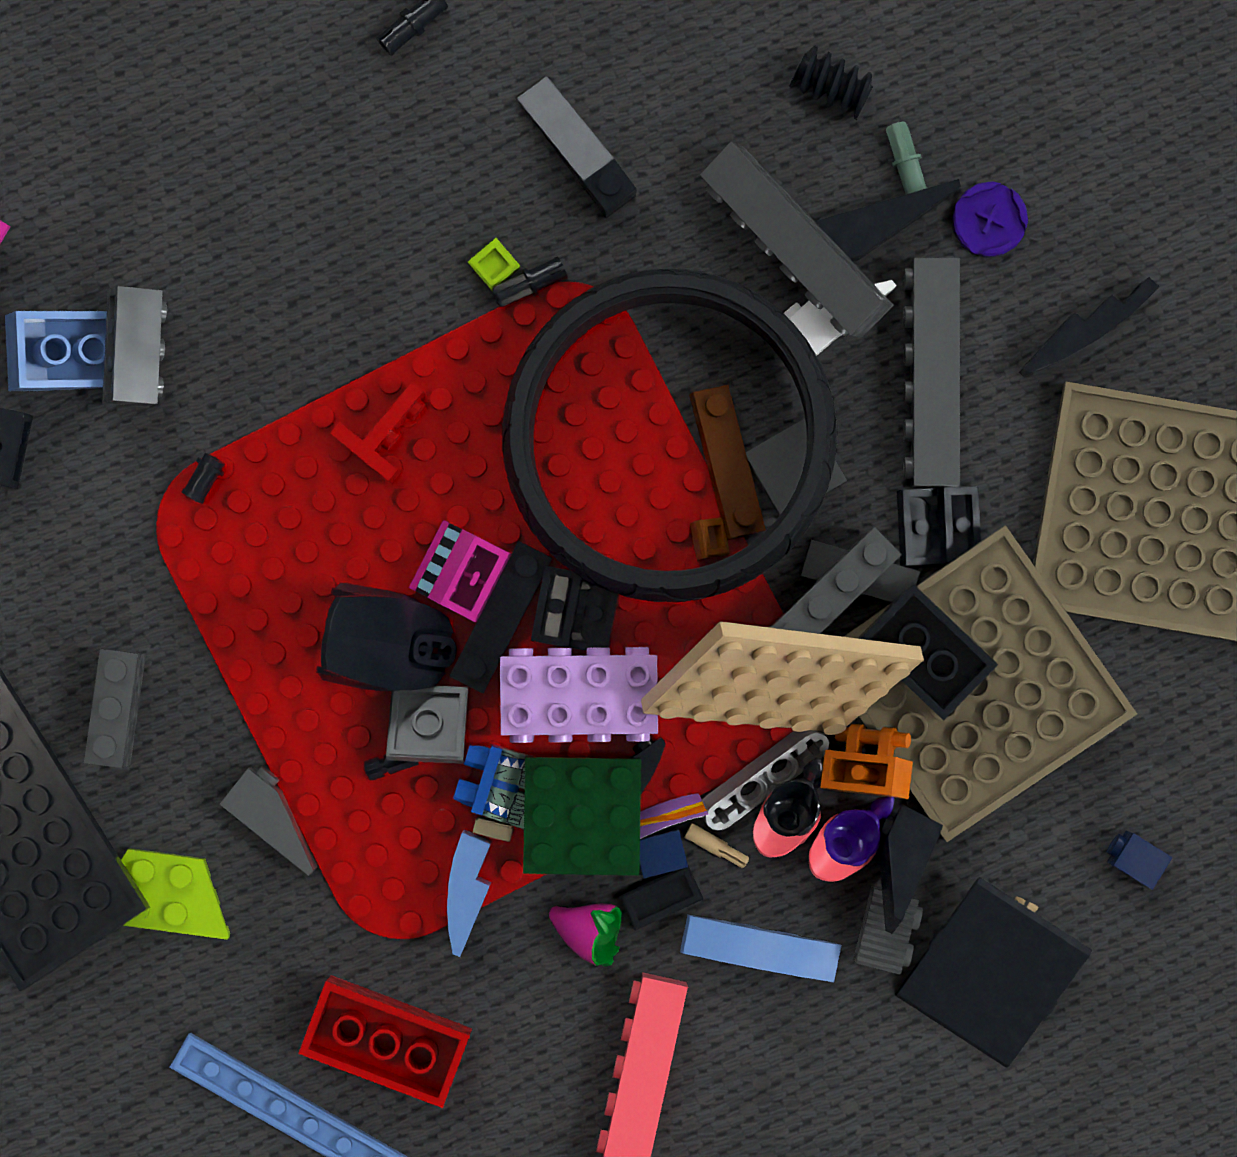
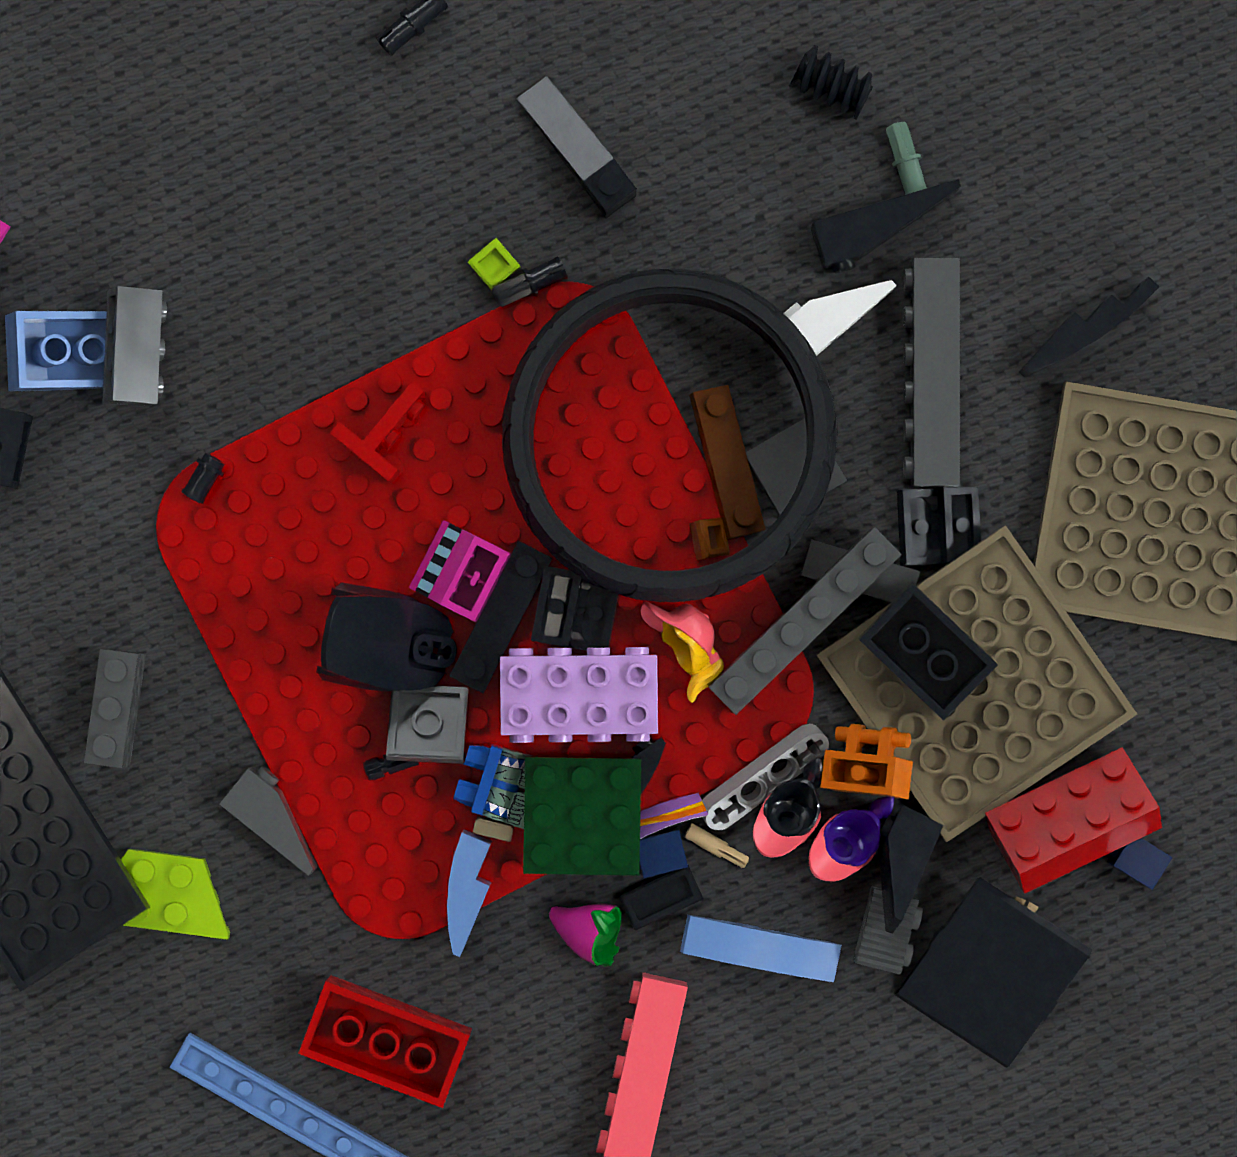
tan plate [641,622,924,735] -> none
dark grey brick [700,142,894,338] -> none
dark purple tile [952,181,1028,258] -> none
none -> hair [641,601,724,703]
none -> red brick [985,747,1162,894]

